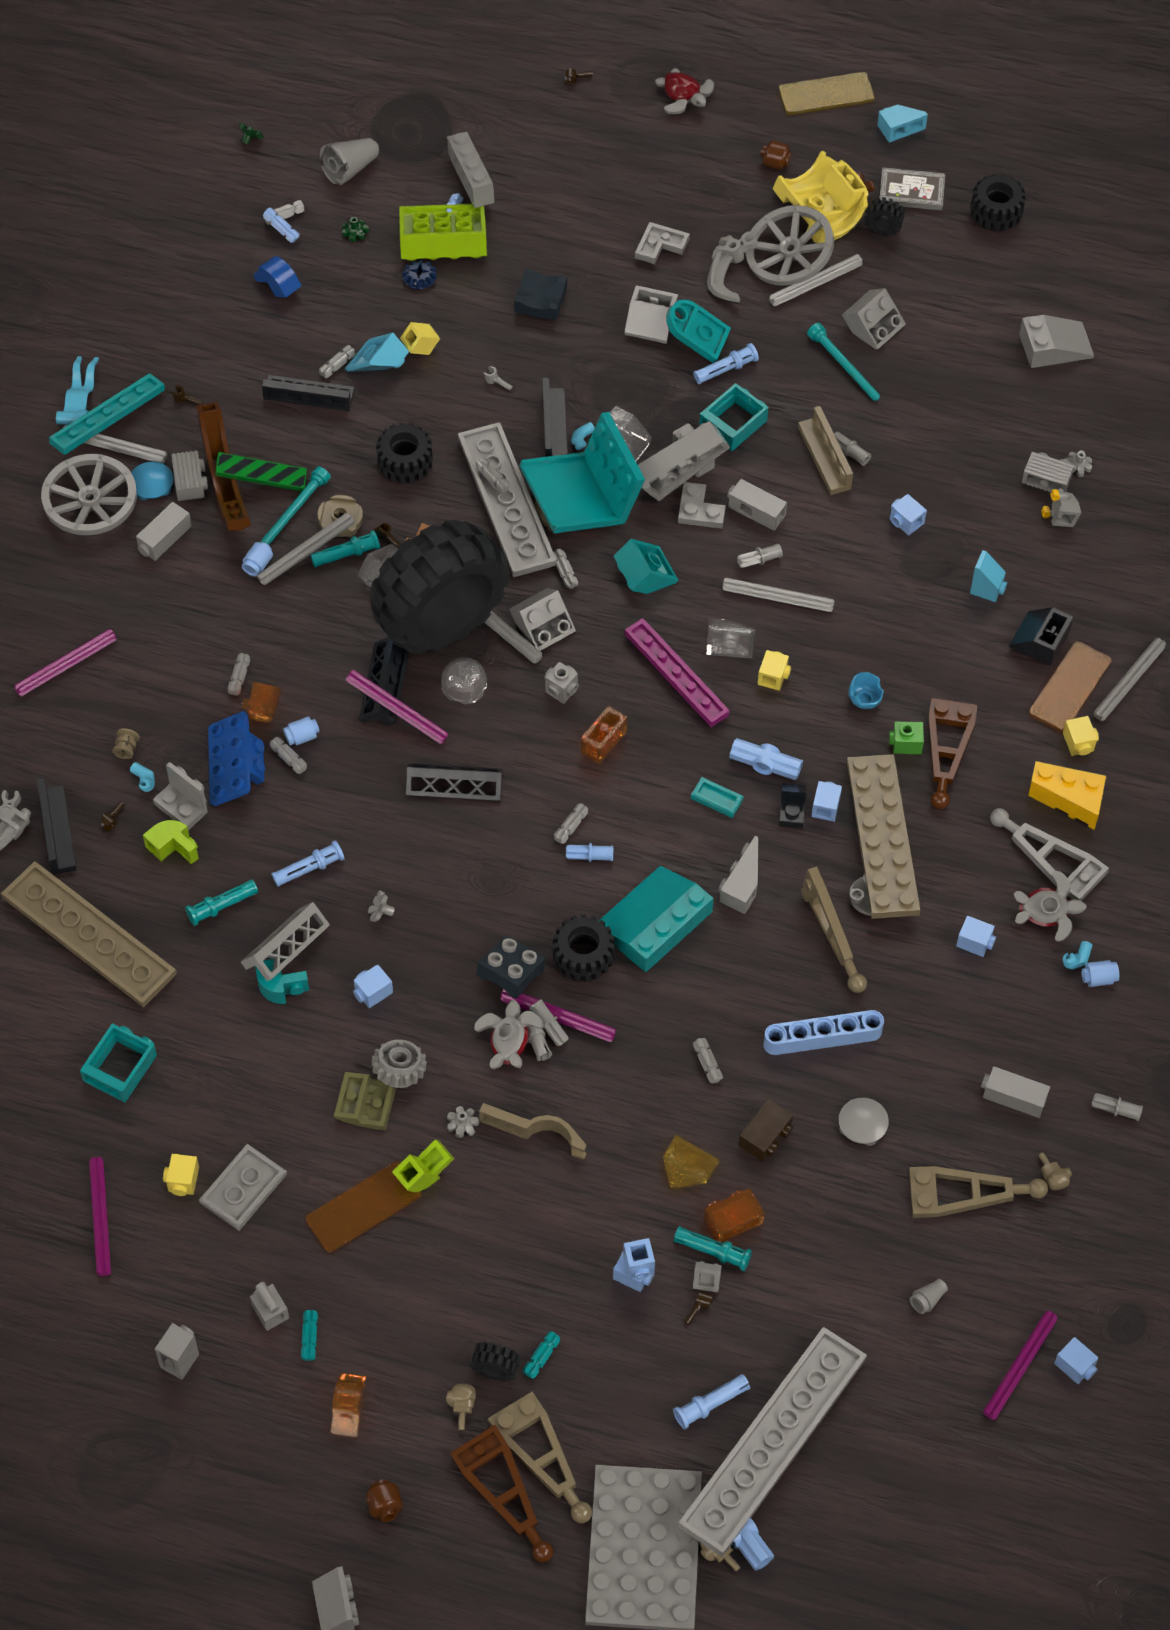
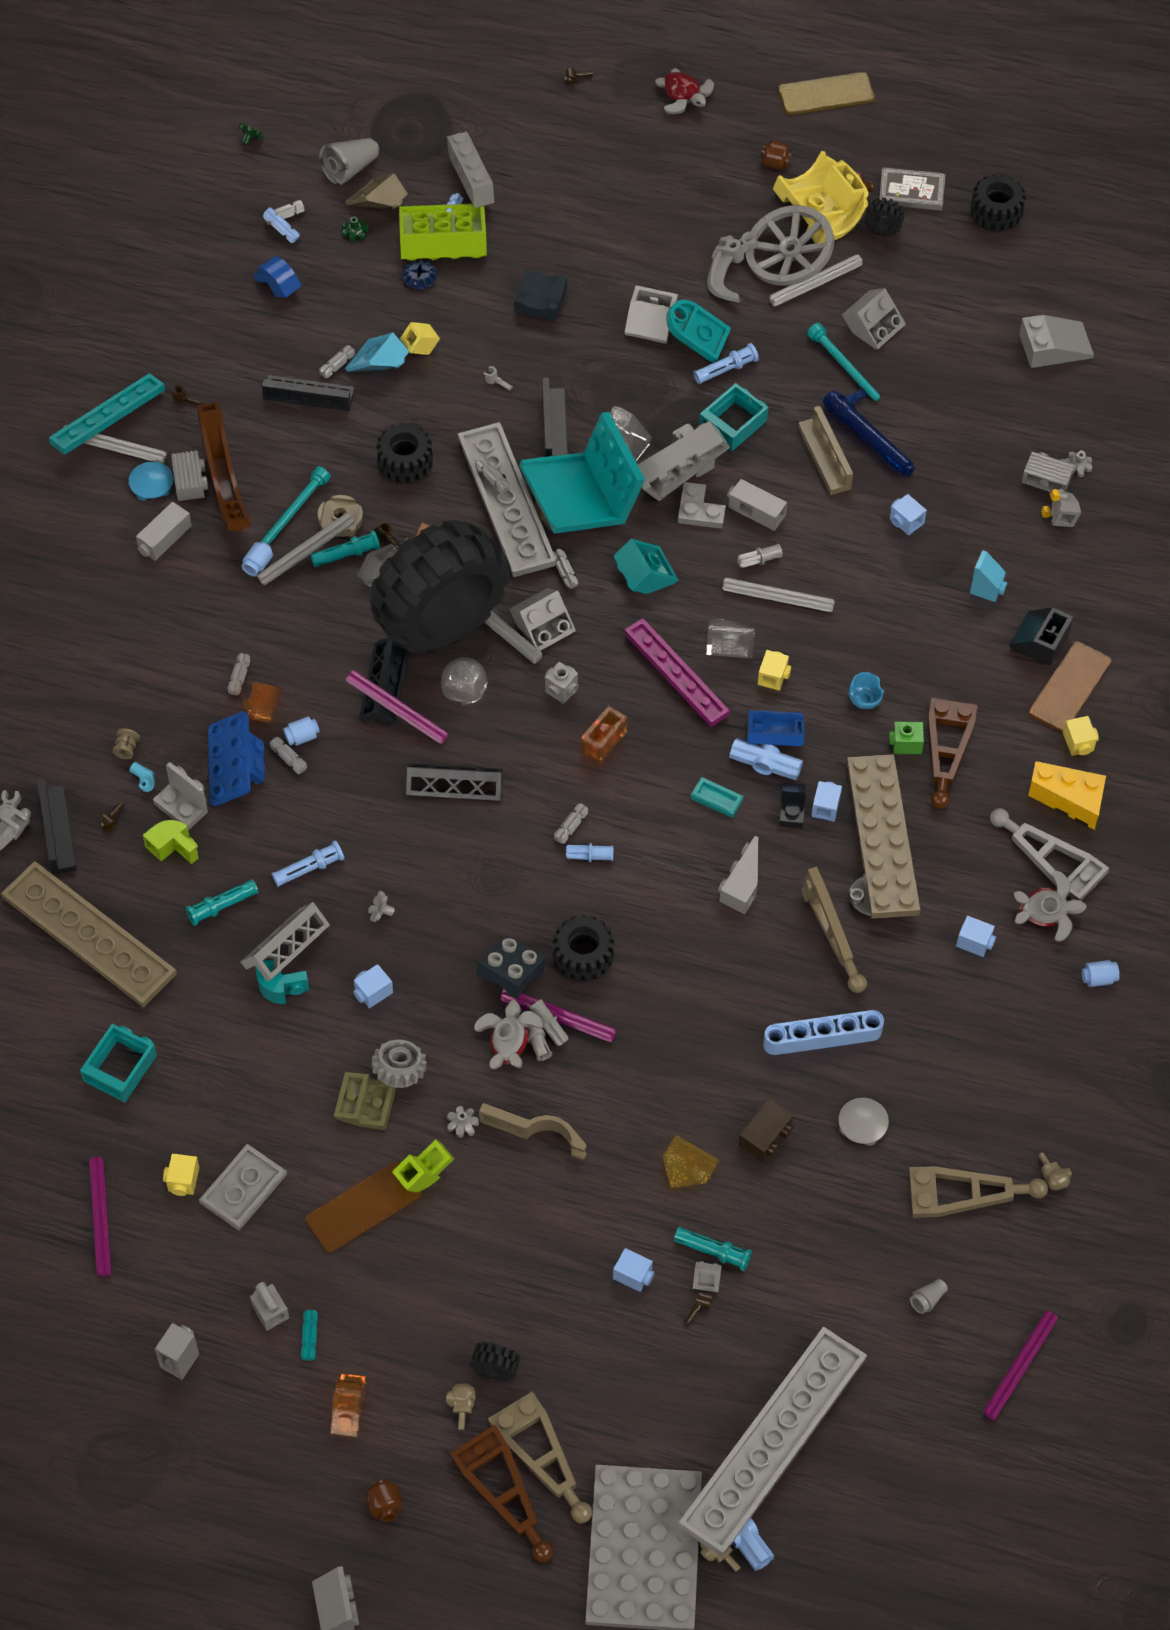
magenta axle [14,629,116,696] -> none
light grey wheel [41,454,137,535] -> none
medium azure flag [56,356,99,425] -> none
green tile [215,452,307,492] -> none
teal axle [523,1331,560,1379] -> none
medium azure arm [571,422,595,450] -> none
teal slope [598,866,714,973] -> none
light blue brick [623,1238,655,1280] -> none
light grey plate [635,222,690,264] -> none
light blue pin [673,1374,750,1430] -> none
light grey axle [693,1038,723,1084] -> none
clear orange brick [704,1188,765,1242] -> none
light grey axle [834,432,871,466] -> none
medium azure slope [877,104,928,142] -> none
light grey brick [981,1066,1051,1118] -> none
light blue brick [1054,1337,1099,1384] -> none
medium azure arm [1063,941,1093,970] -> none
light grey axle [1092,1093,1143,1121] -> none
light grey axle [1094,638,1166,721] -> none
none -> dark tan slope [345,173,408,209]
none -> blue container [747,710,805,746]
none -> clear blue cylinder [823,389,915,477]

